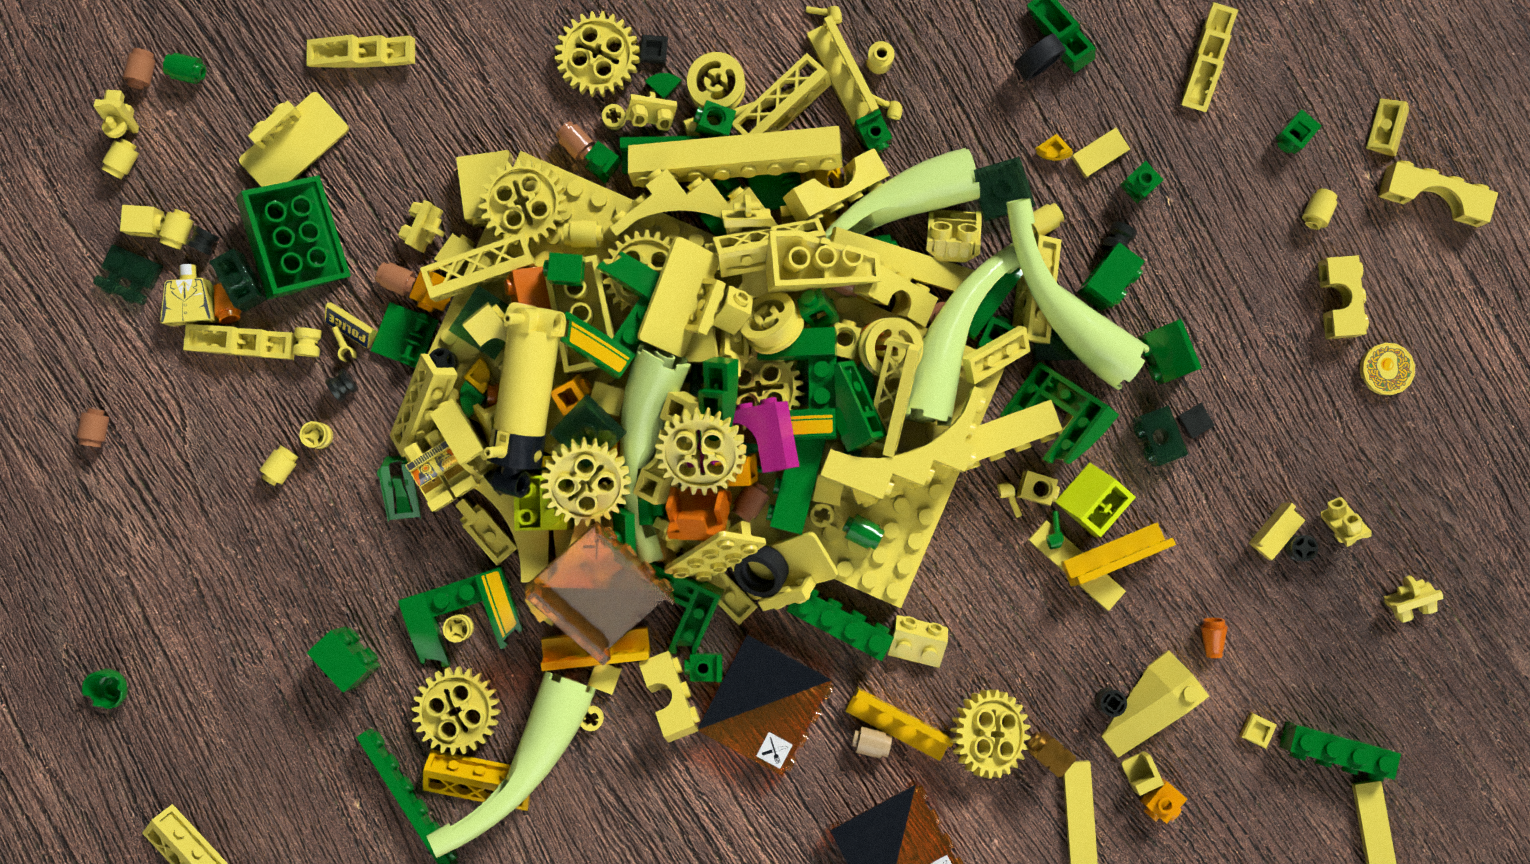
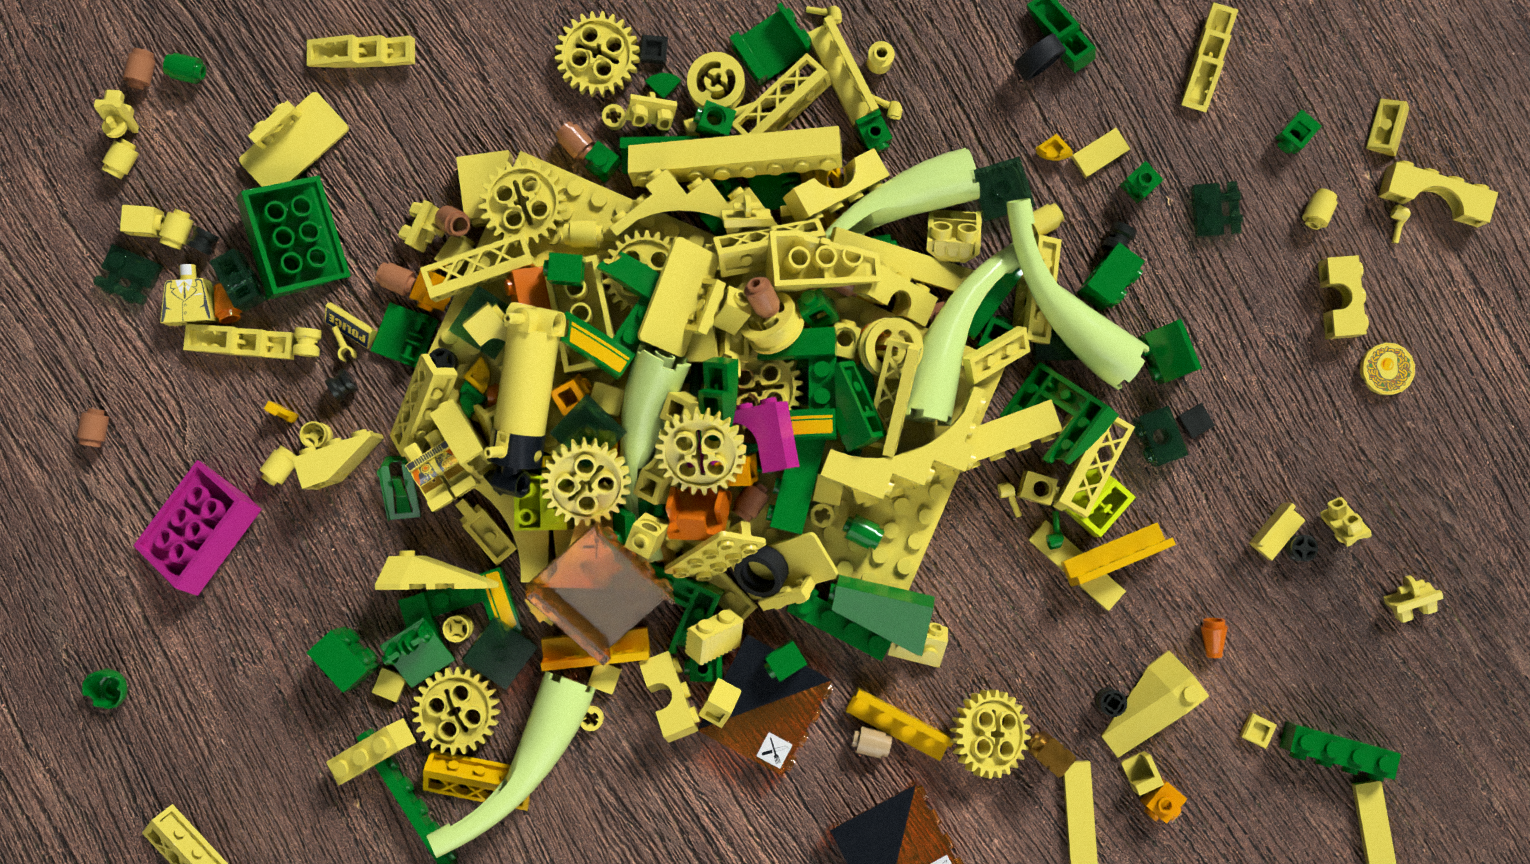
none -> dark pink slope [133,460,262,596]
none -> yellow tile [264,401,299,423]
none -> light yellow slope [292,429,384,490]
none -> light yellow arch [326,718,416,786]
none -> light yellow tile [372,667,406,702]
none -> light yellow wedge [375,550,499,590]
none -> green hinge [380,617,455,688]
none -> nougat brick [435,205,470,237]
none -> clear green plate [462,615,538,690]
none -> light yellow brick [624,512,669,559]
none -> light yellow brick [685,609,743,665]
none -> light yellow panel [698,678,741,728]
none -> green panel [729,2,812,87]
none -> nougat brick [744,277,780,318]
none -> green brick [764,639,807,682]
none -> green slope [828,575,935,656]
none -> light yellow fence [1053,417,1135,519]
none -> clear green plate [1191,181,1244,238]
none -> light yellow hand [1390,205,1411,243]

